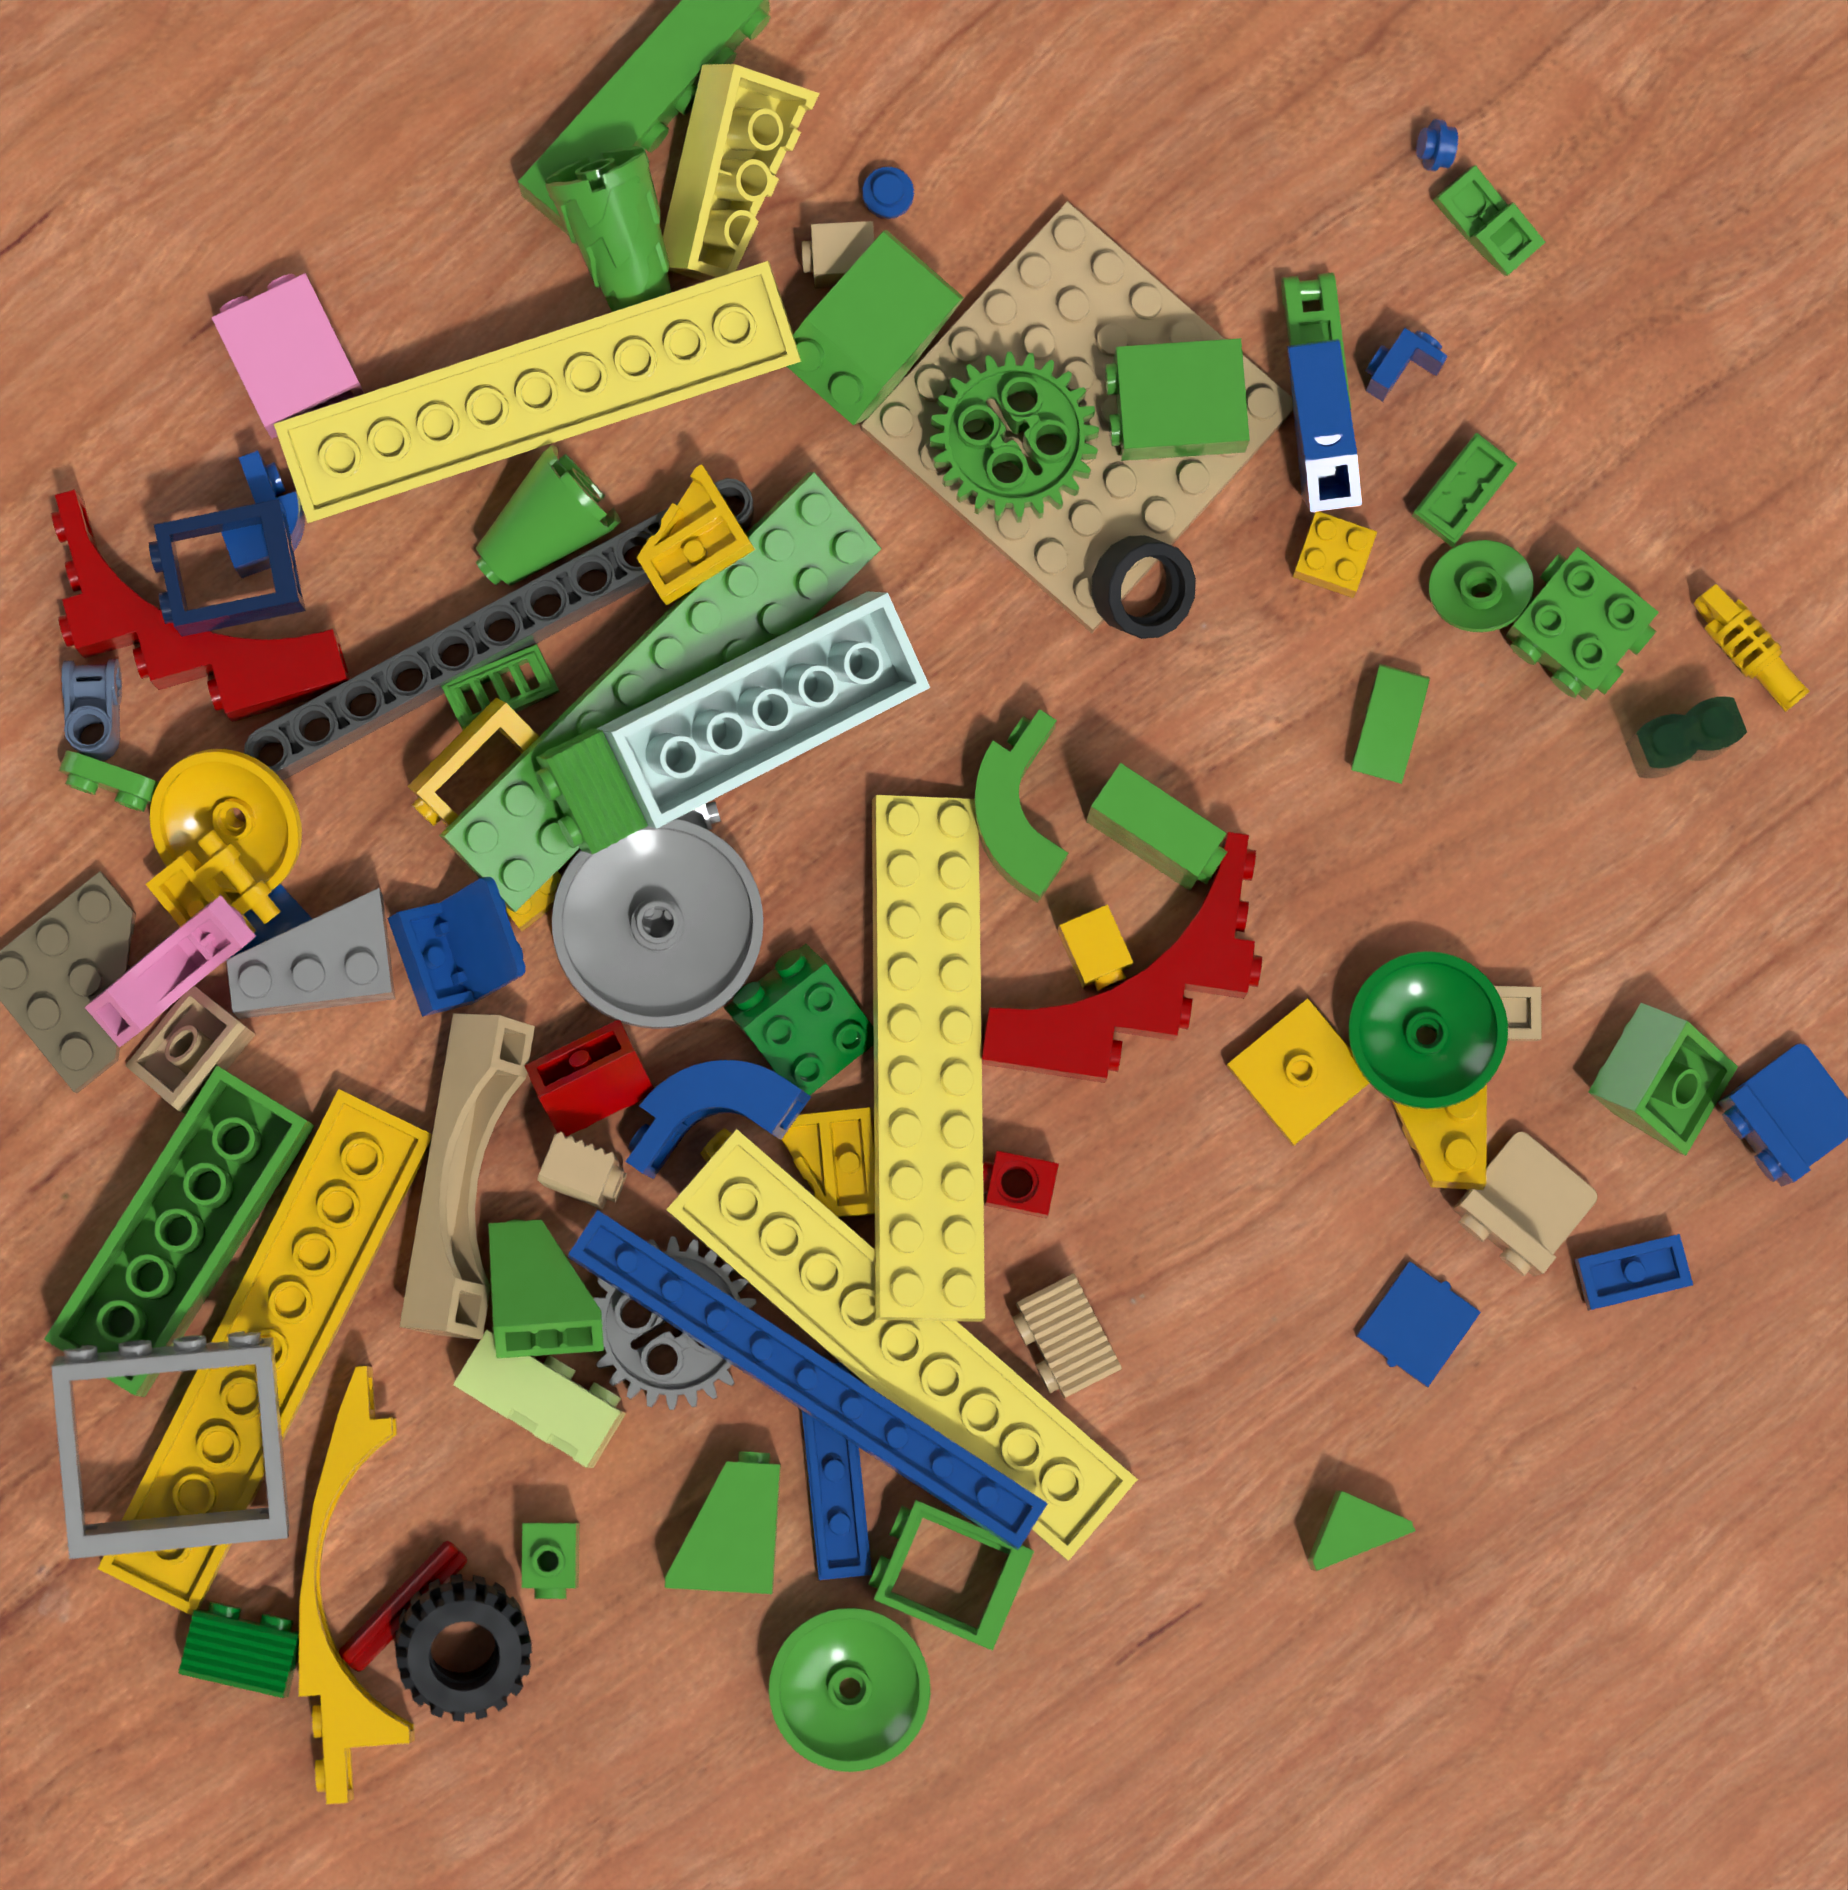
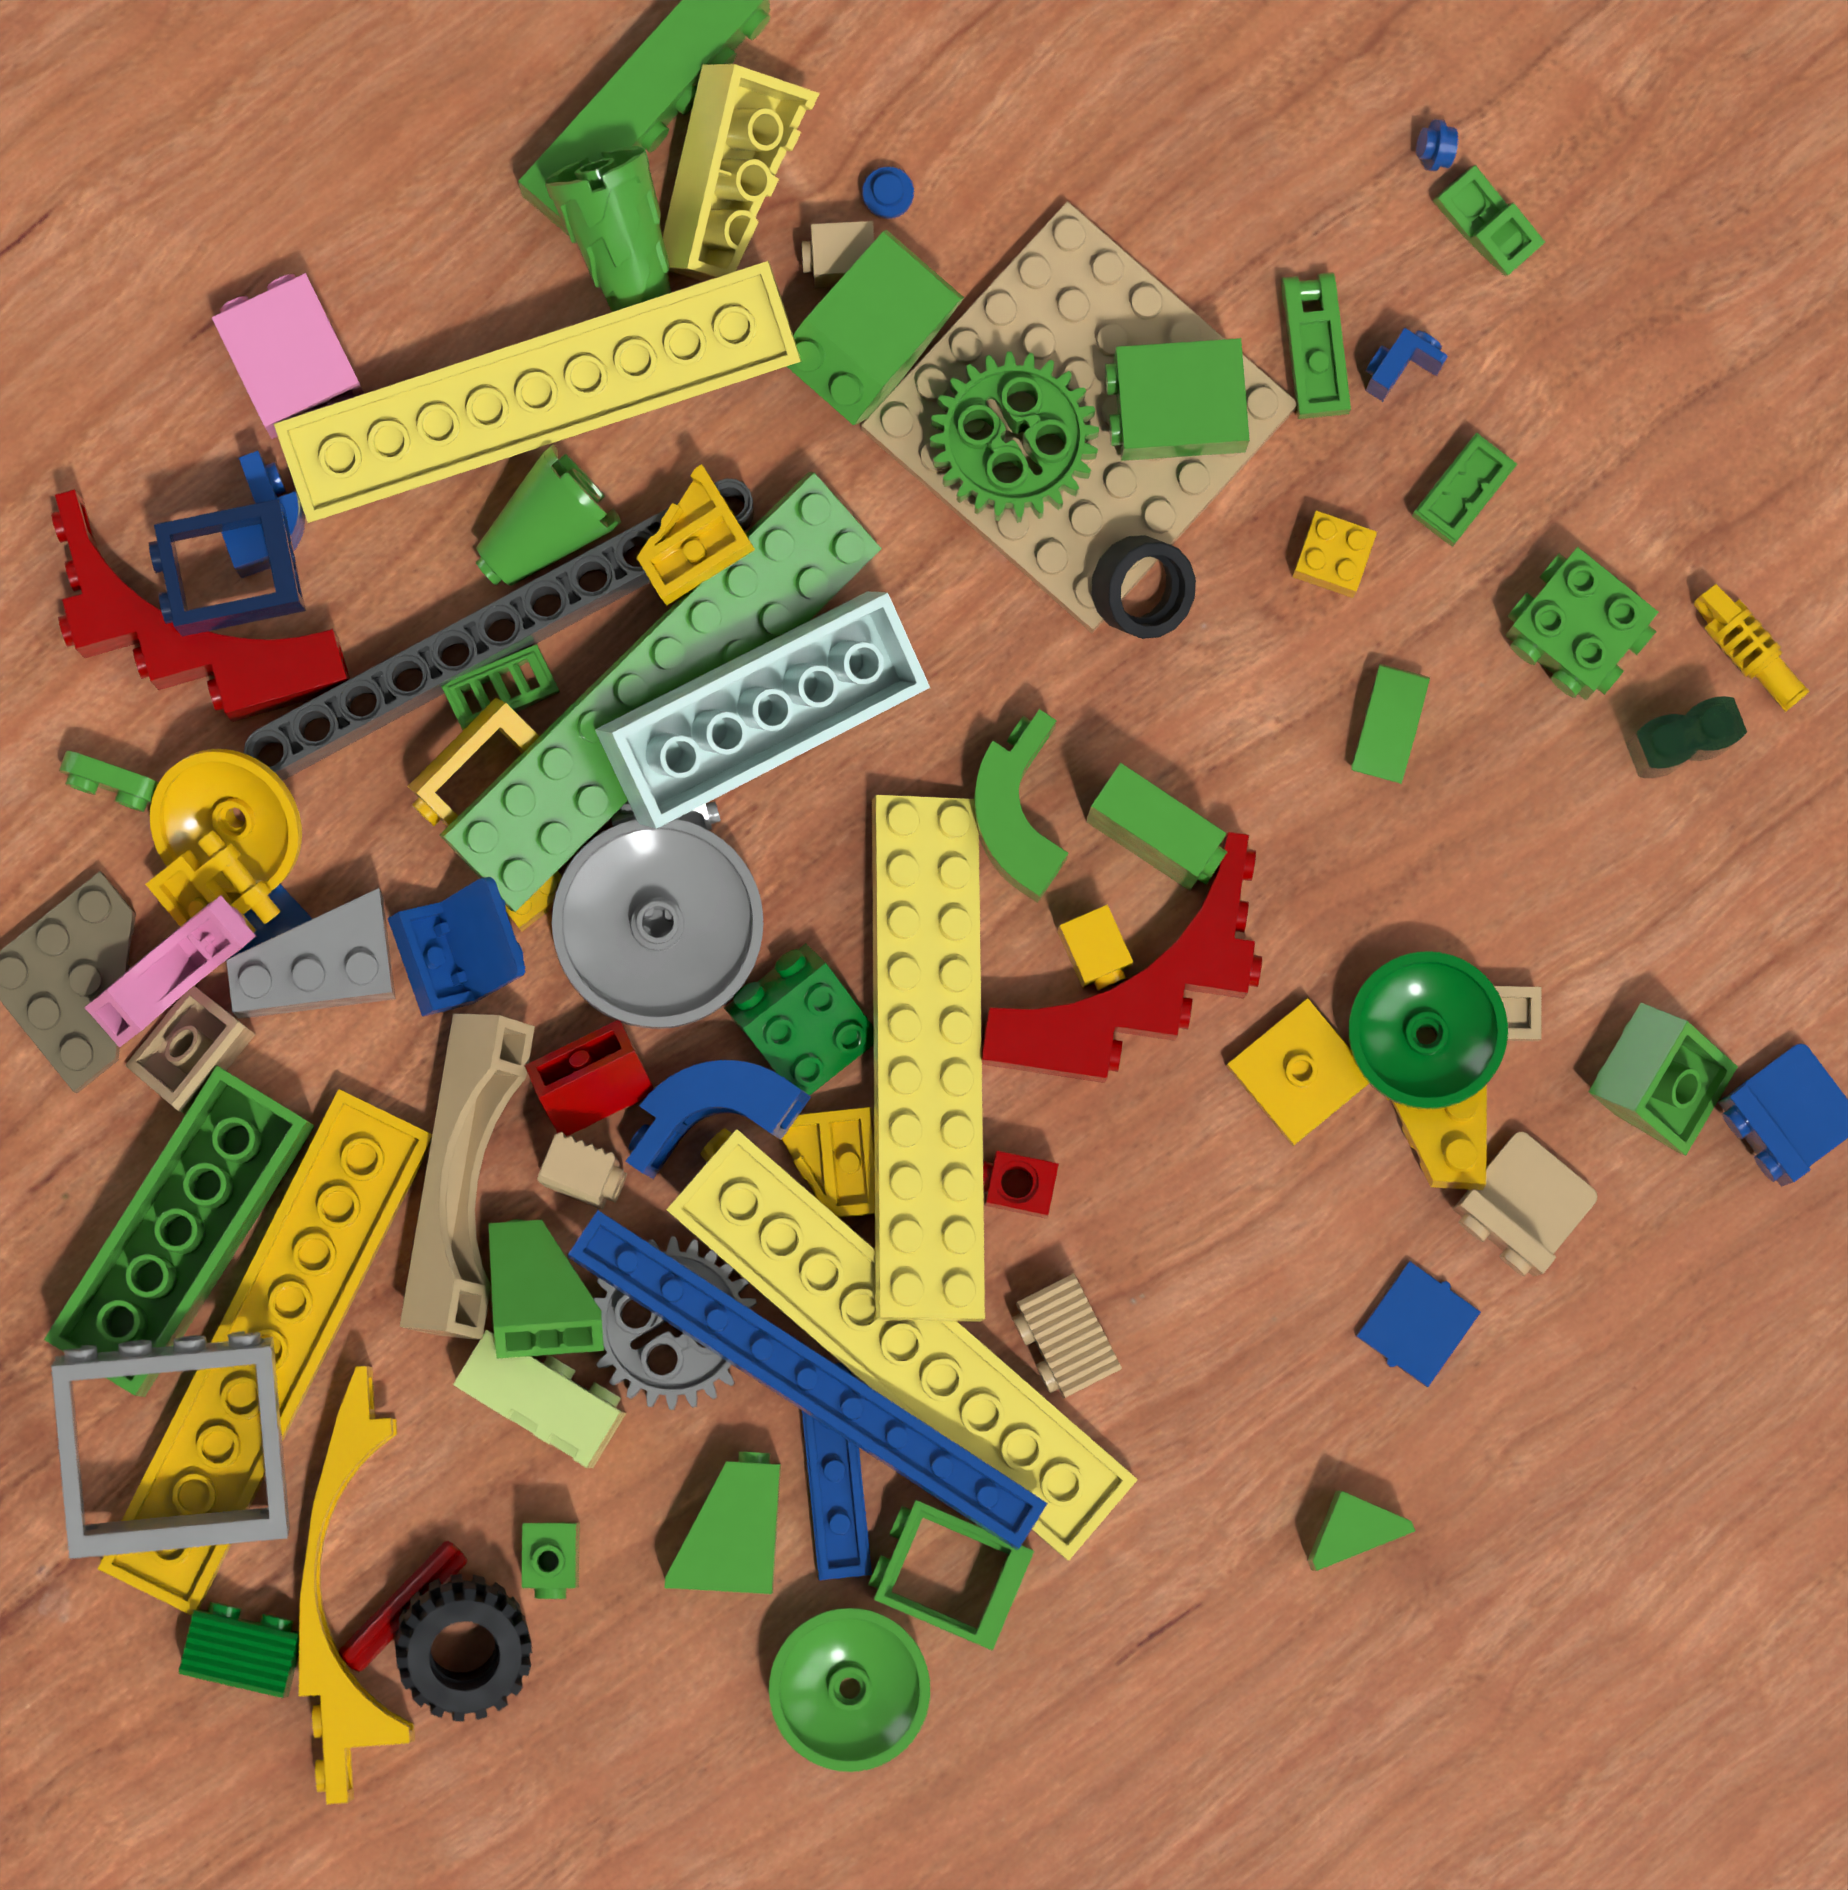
sand blue piece [62,659,122,761] -> none
bright green brick [535,728,648,855] -> none
blue slope [1287,339,1362,512] -> none
bright green dish [1429,540,1534,632] -> none
blue plate [1575,1234,1693,1311] -> none

